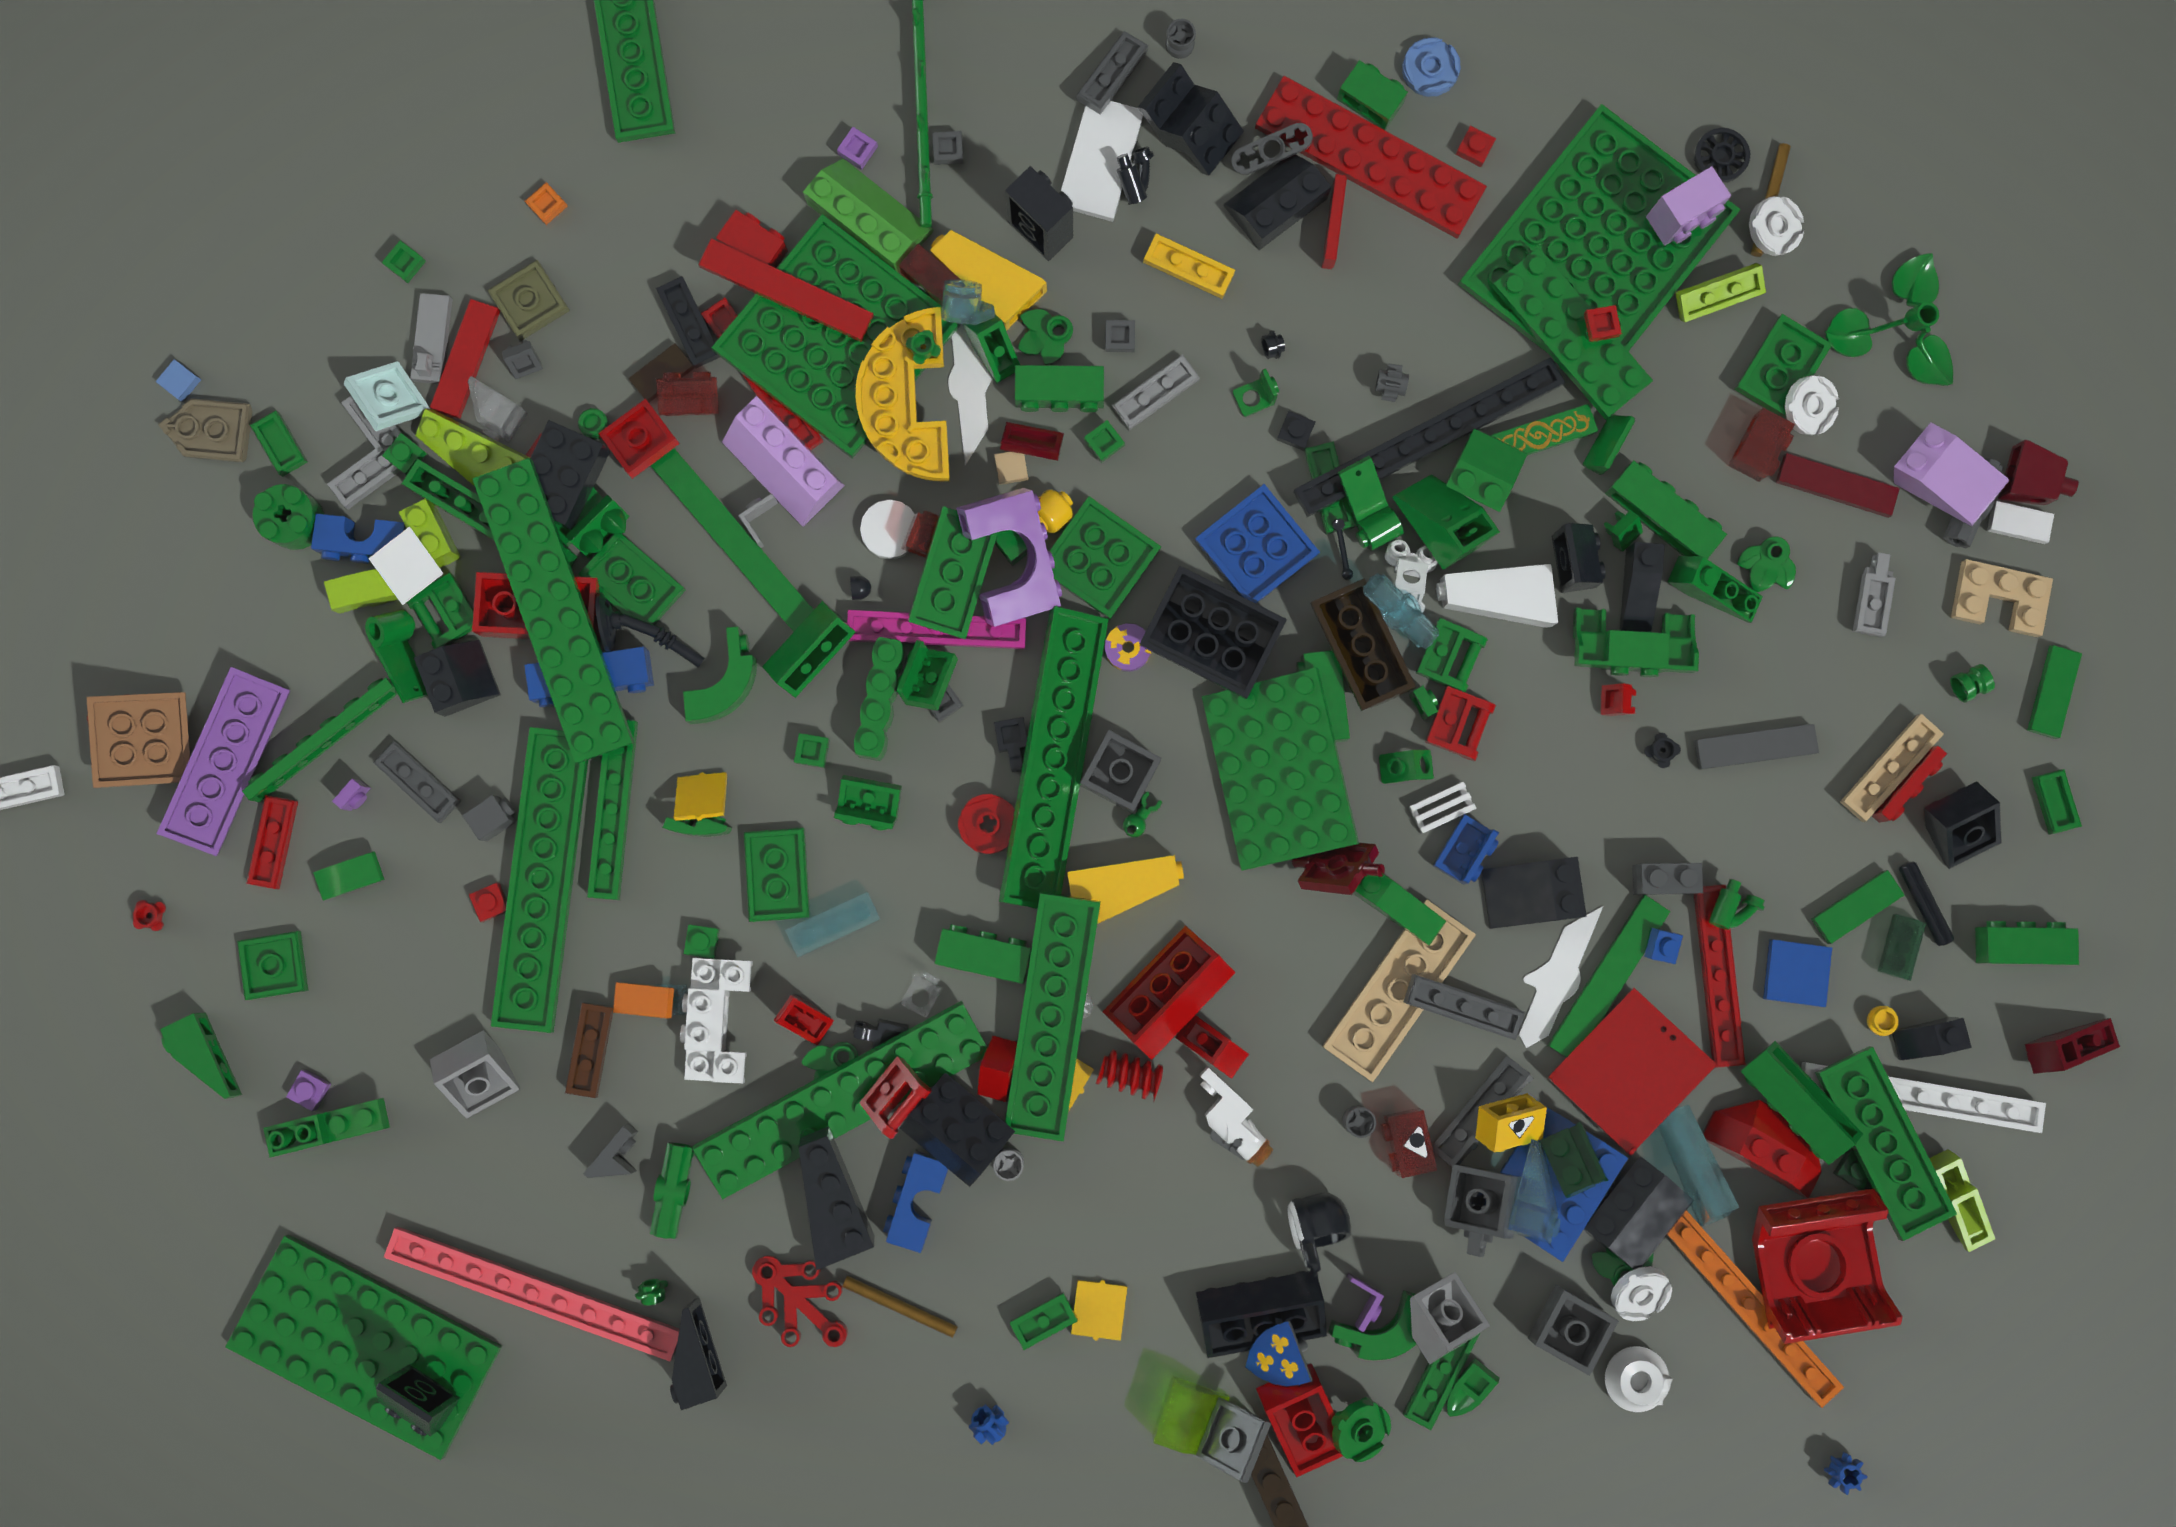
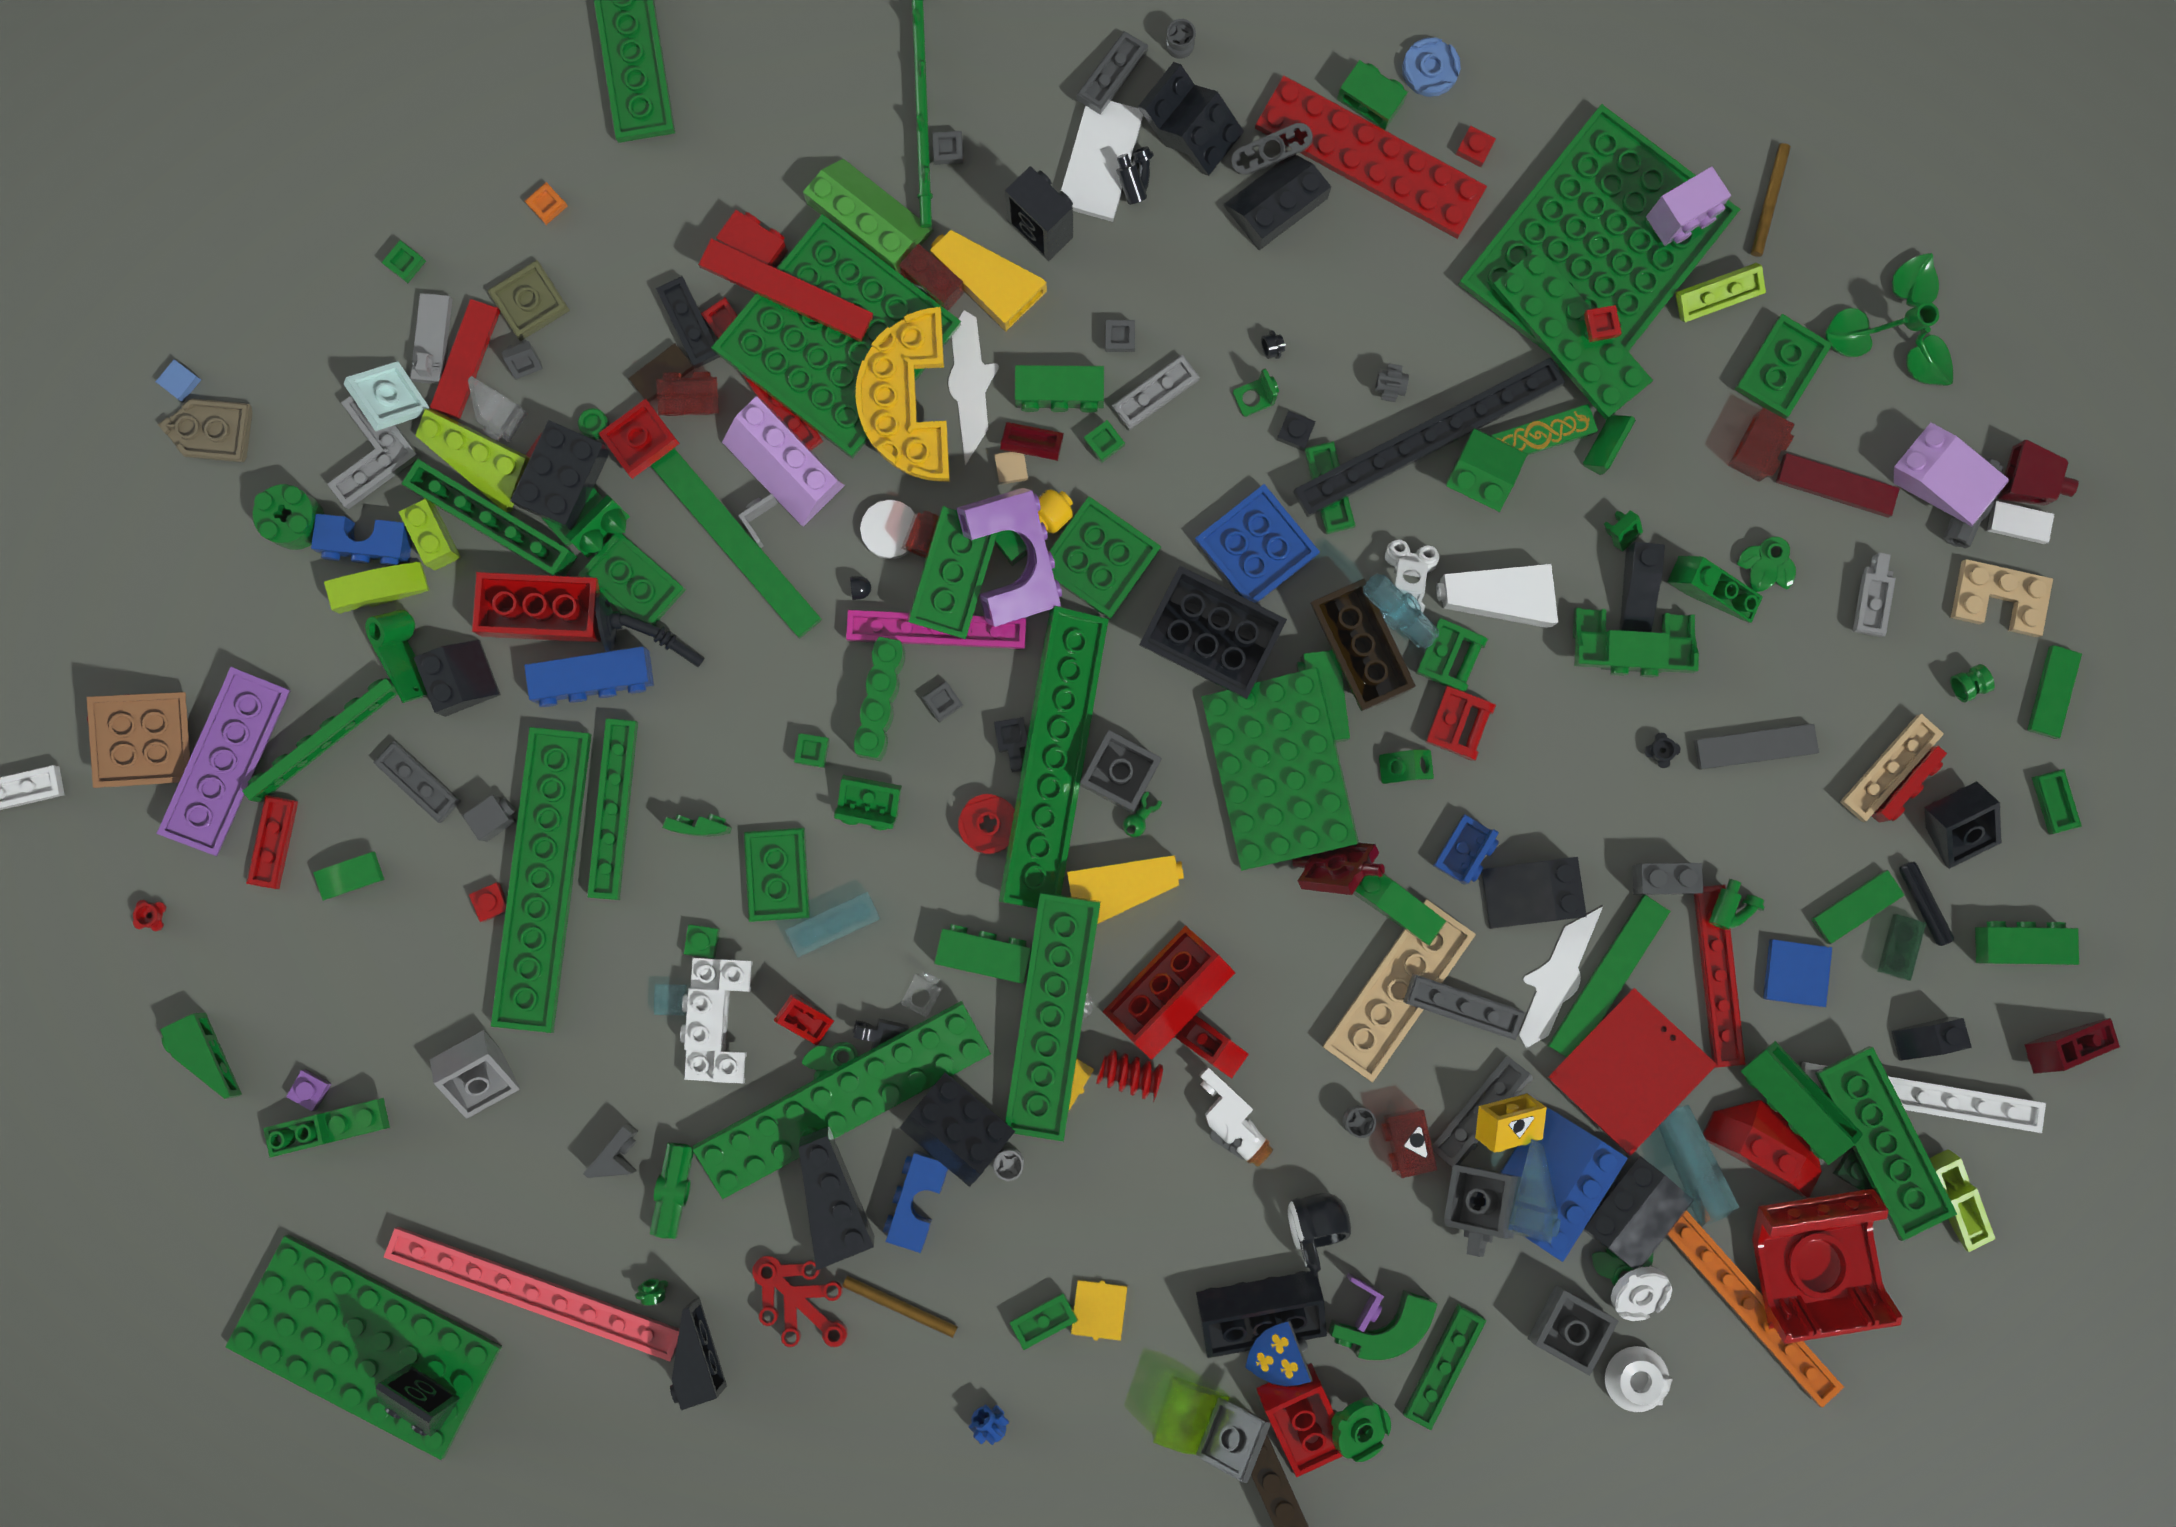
green tile [237,931,309,1000] -> none
green tile [250,410,308,477] -> none
medium lavender plate [332,778,371,811] -> none
white sticker [368,526,444,605] -> none
green plate [382,433,427,475] -> none
green plate [406,573,474,649] -> none
green plate [472,458,635,763] -> none
reddish brown plate [565,1002,613,1098] -> none
orange tile [613,982,674,1018] -> none
yellow piece [674,772,727,821] -> none
green arch [683,626,757,724] -> none
green brick [762,601,856,698] -> none
medium lavender plate [837,127,878,170] -> none
red plate [859,1056,932,1139] -> none
green bracket [897,640,958,711] -> none
green plate [906,330,941,364] -> none
clear light blue piece [941,280,995,325] -> none
green slope [962,309,1020,383] -> none
red slope [977,1036,1017,1102] -> none
green plate [1018,309,1073,365] -> none
medium lavender piece [1105,623,1151,672] -> none
yellow plate [1143,233,1235,299] -> none
red tile [1322,174,1347,270] -> none
black hinge [1332,519,1353,580] -> none
green door [1338,456,1404,551] -> none
green slope [1392,474,1500,570] -> none
green plate [1409,685,1438,720] -> none
white tile [1409,782,1477,834] -> none
light grey slope [1410,1272,1490,1364] -> none
green plate [1447,1358,1500,1417] -> none
dark green plate [1540,1122,1608,1198] -> none
black slope [1551,523,1606,593] -> none
red tile [1601,683,1636,716] -> none
green brick [1605,460,1727,559] -> none
blue plate [1644,928,1683,964] -> none
black wheel [1694,128,1750,183] -> none
white tile [1749,196,1804,256] -> none
white tile [1785,376,1839,435] -> none
blue gear [1824,1452,1867,1495] -> none
yellow plate [1867,1006,1898,1036] -> none

